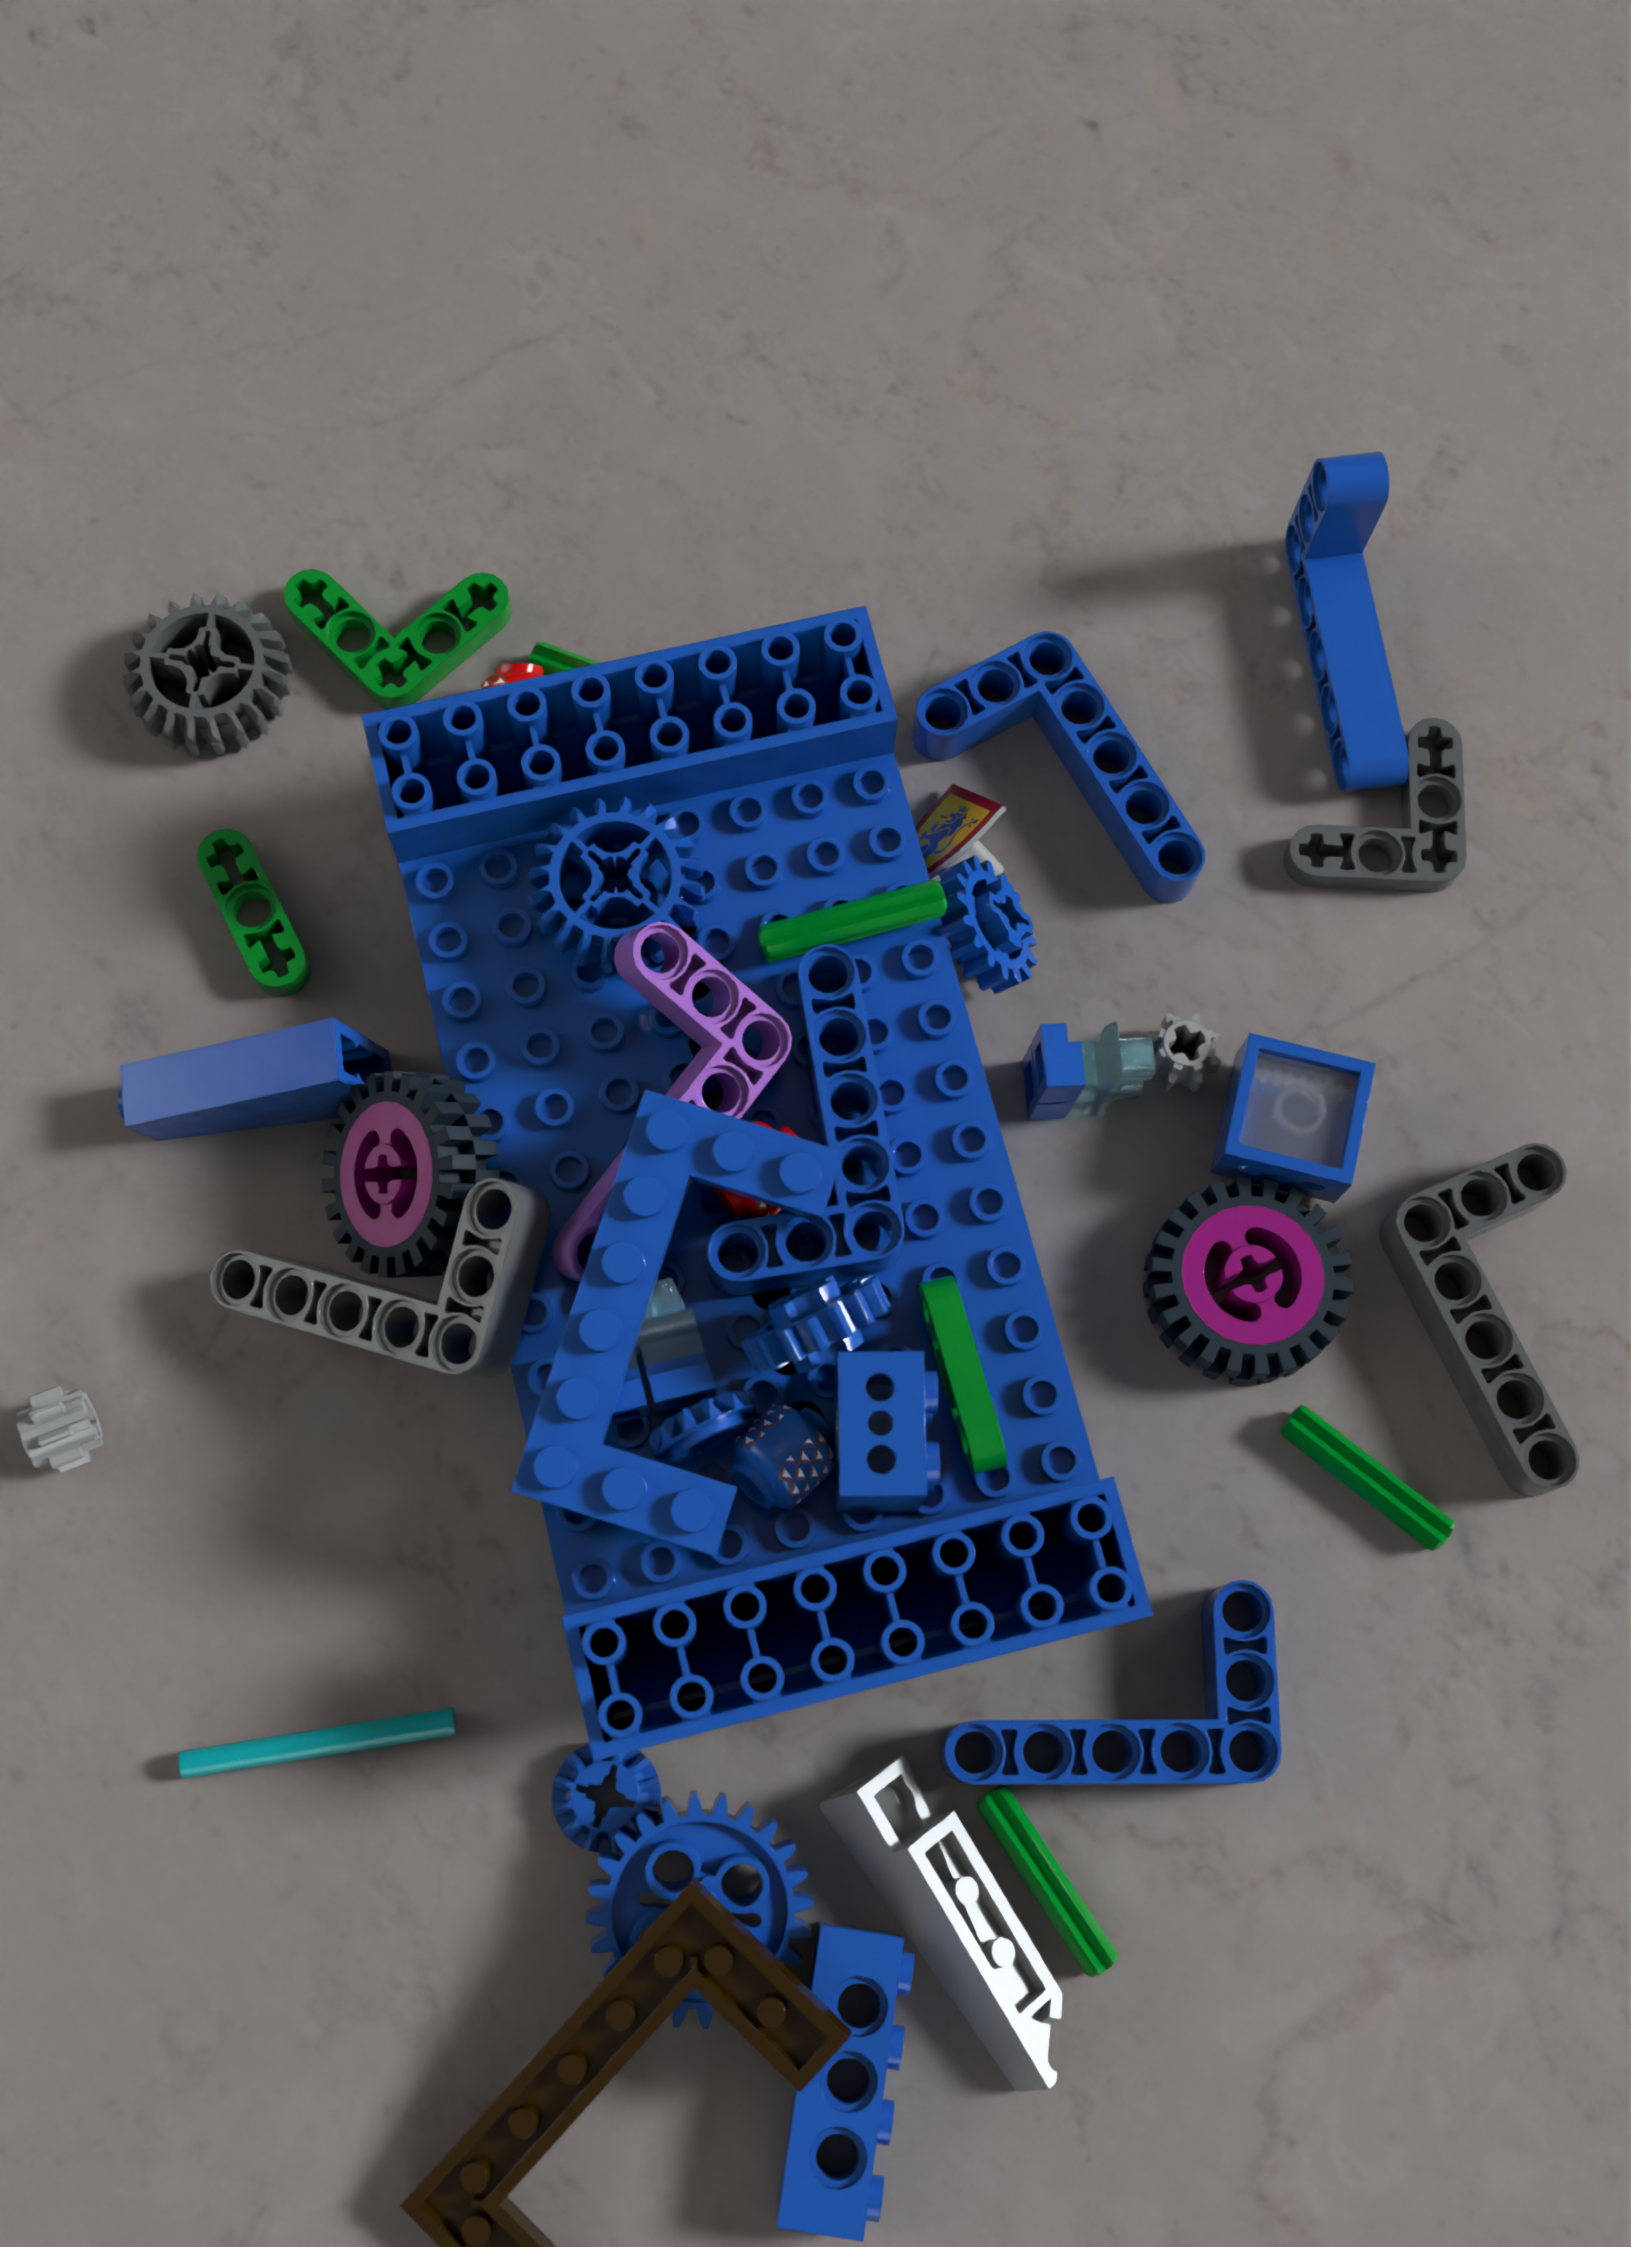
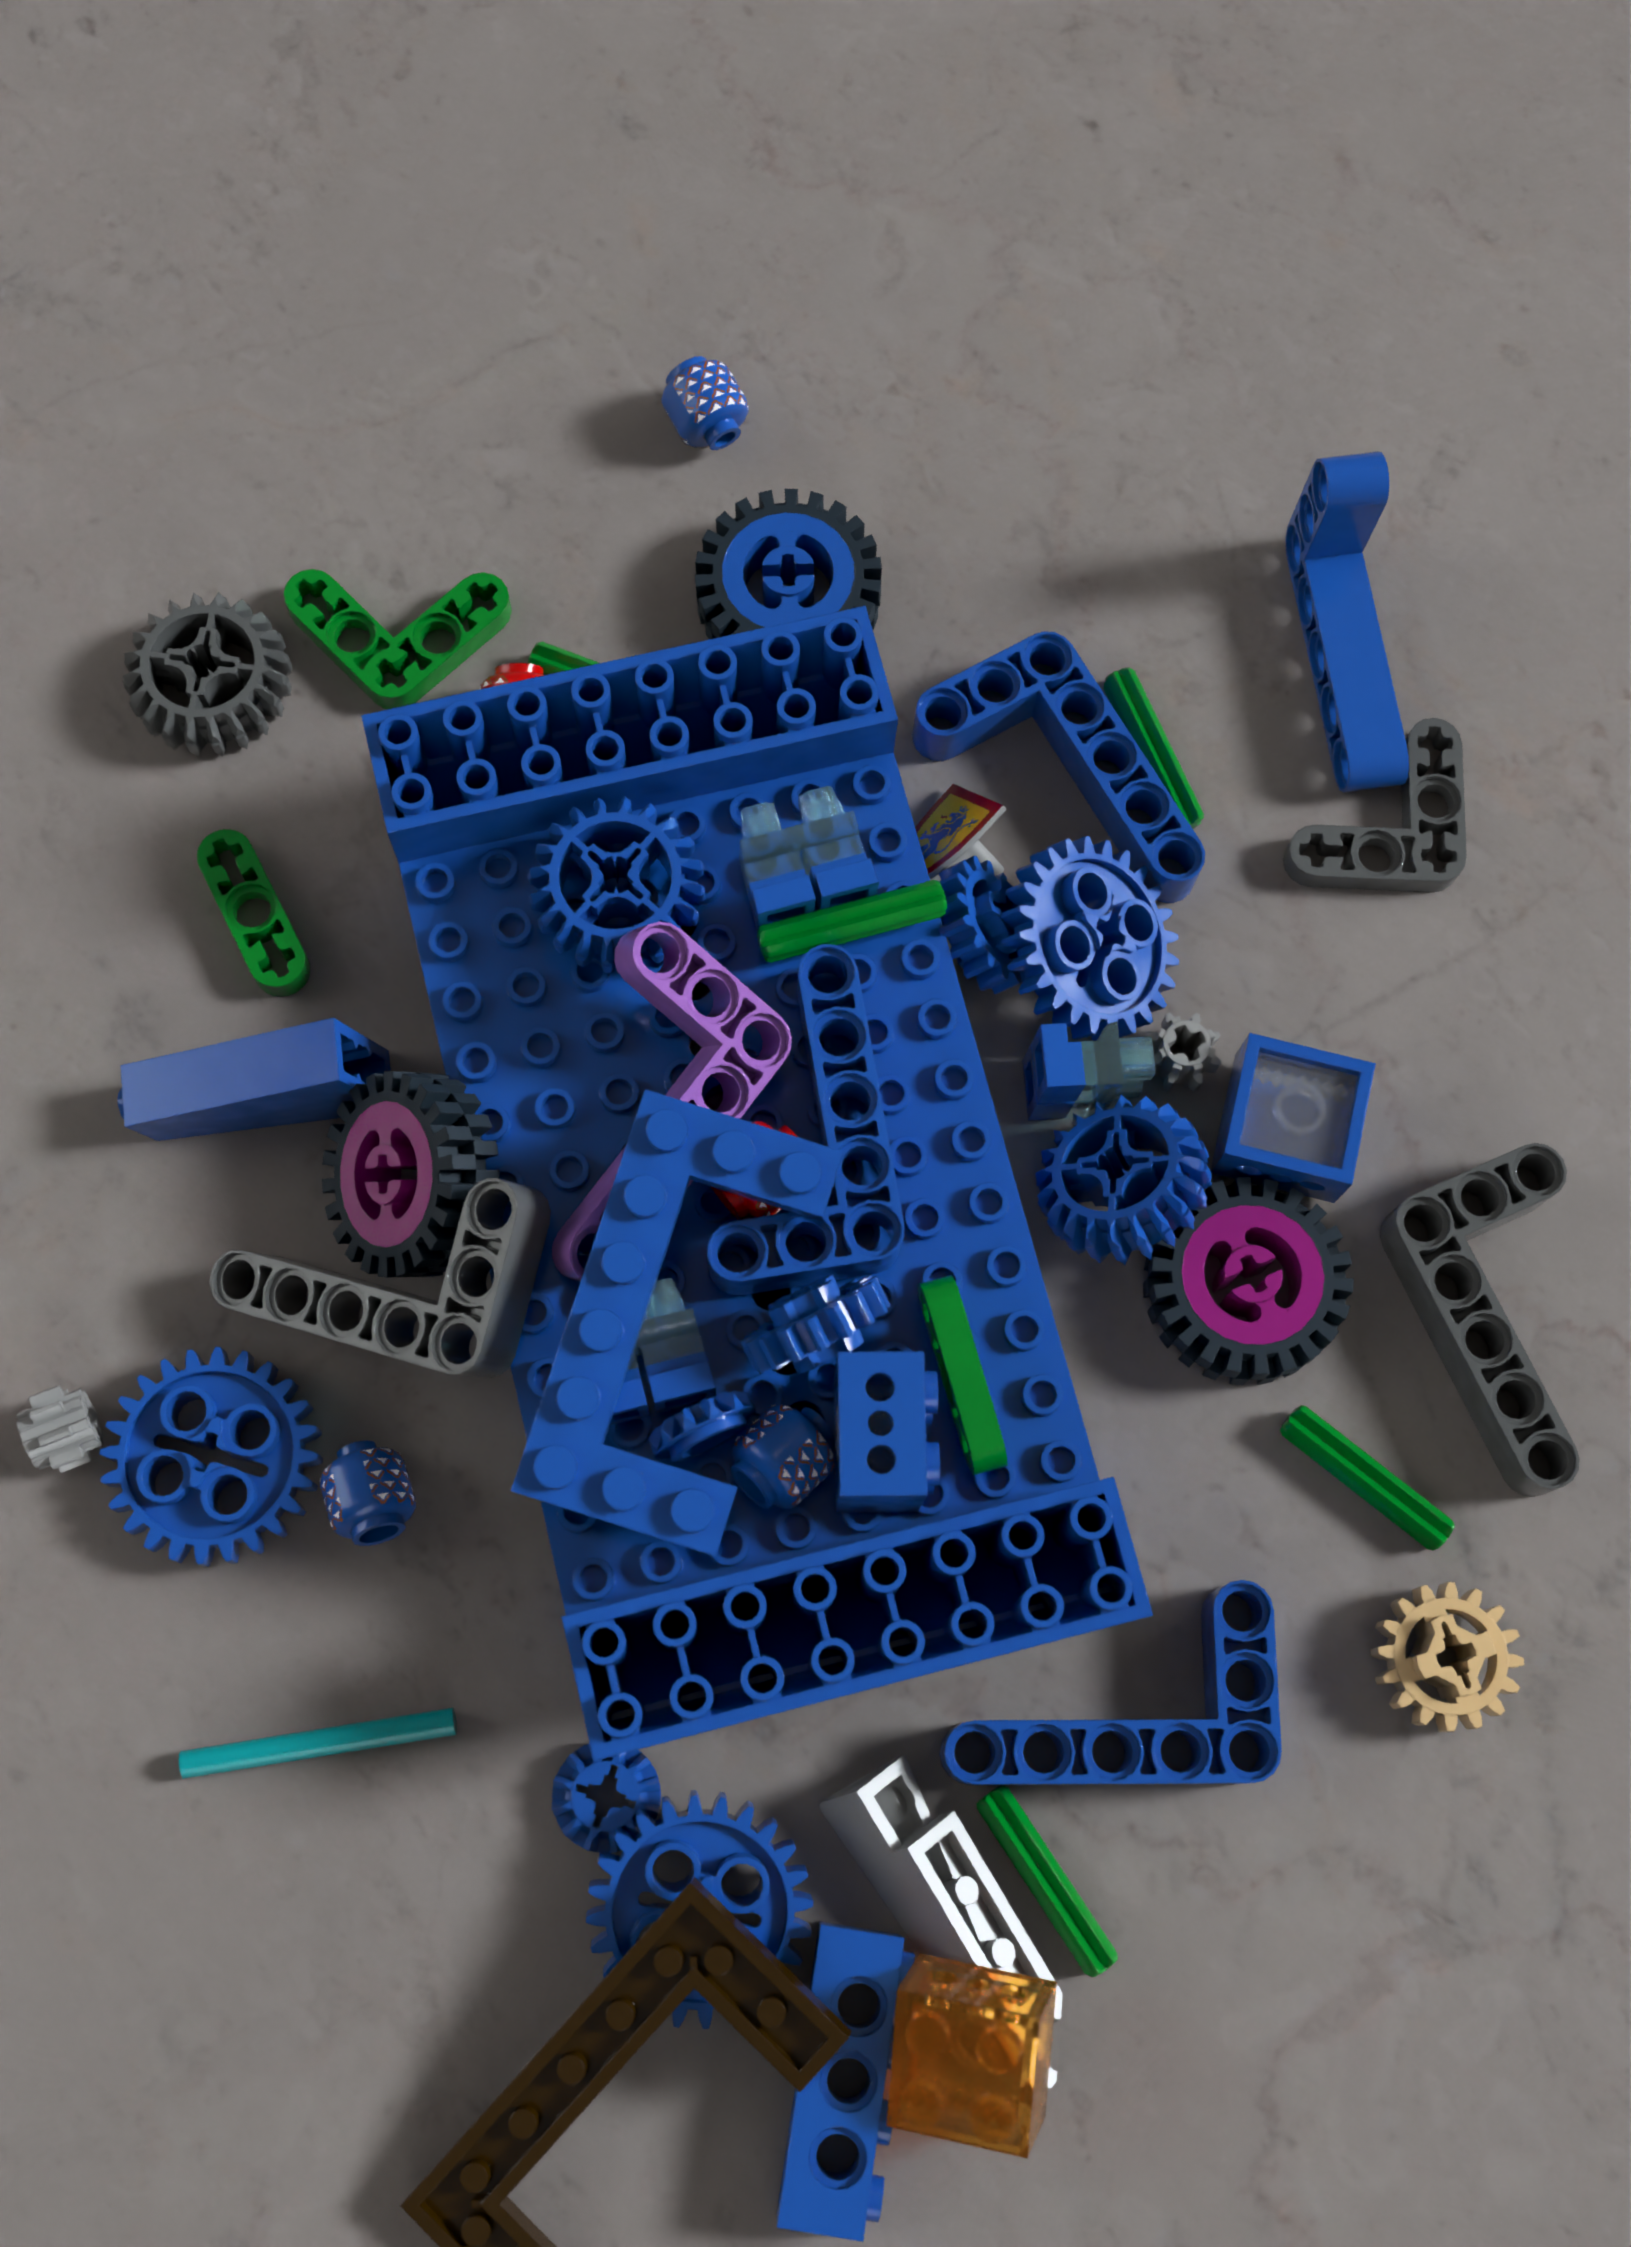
none -> blue gear [99,1347,323,1567]
none -> blue head [320,1440,416,1546]
none -> blue head [661,356,749,450]
none -> wheel [695,489,882,639]
none -> hips [739,786,879,931]
none -> clear orange piece [886,1953,1057,2159]
none -> blue gear [1001,836,1179,1043]
none -> blue gear [1035,1095,1212,1265]
none -> green axle [1103,667,1204,829]
none -> tan gear [1370,1582,1524,1732]

